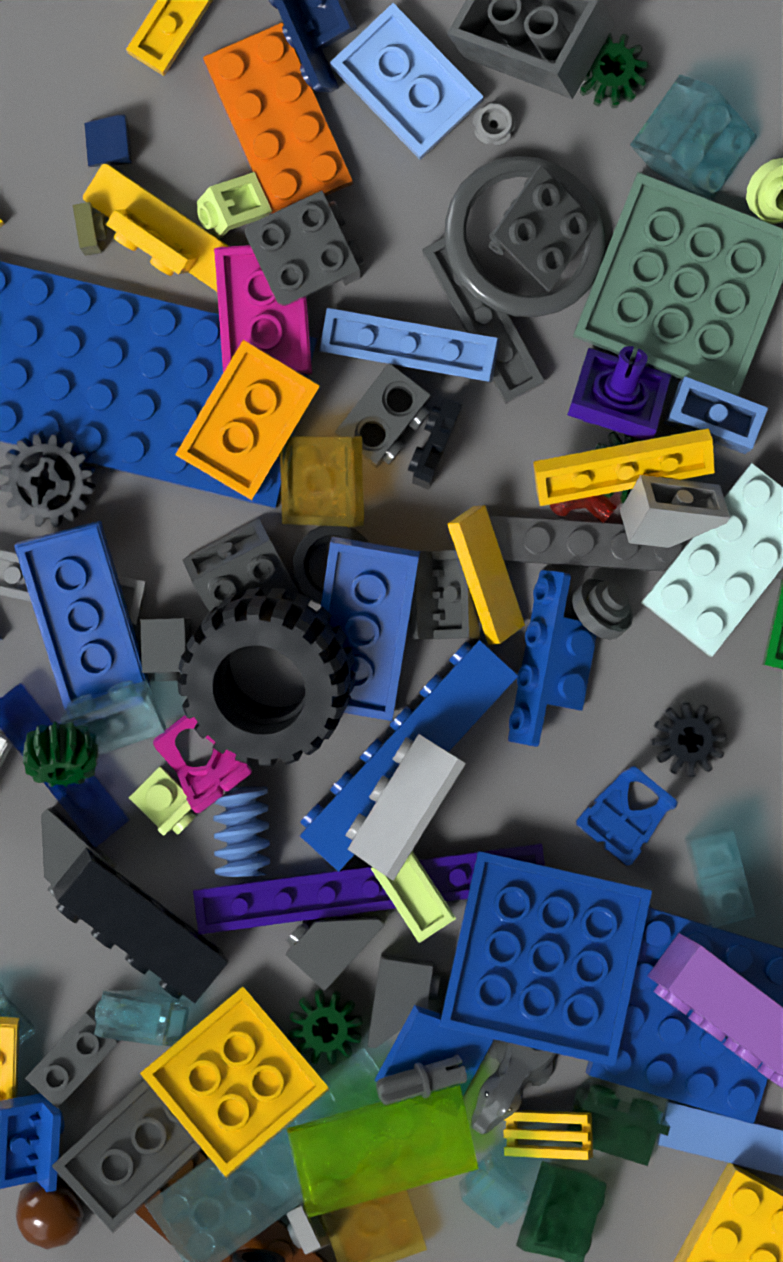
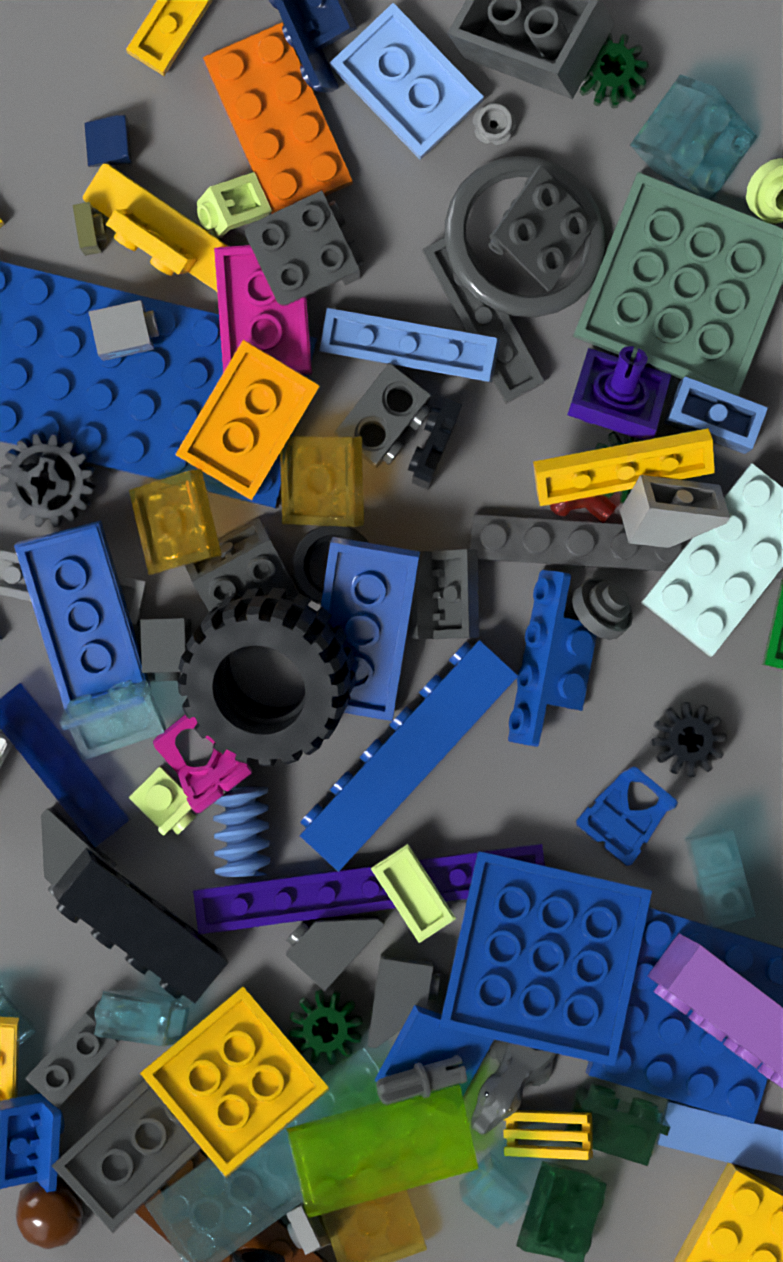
dark green gear [23,721,99,787] -> none
light grey slope [345,734,466,881] -> none
yellow tile [447,505,525,645] -> none
none -> light grey brick [89,300,159,361]
none -> clear yellow plate [129,469,222,575]

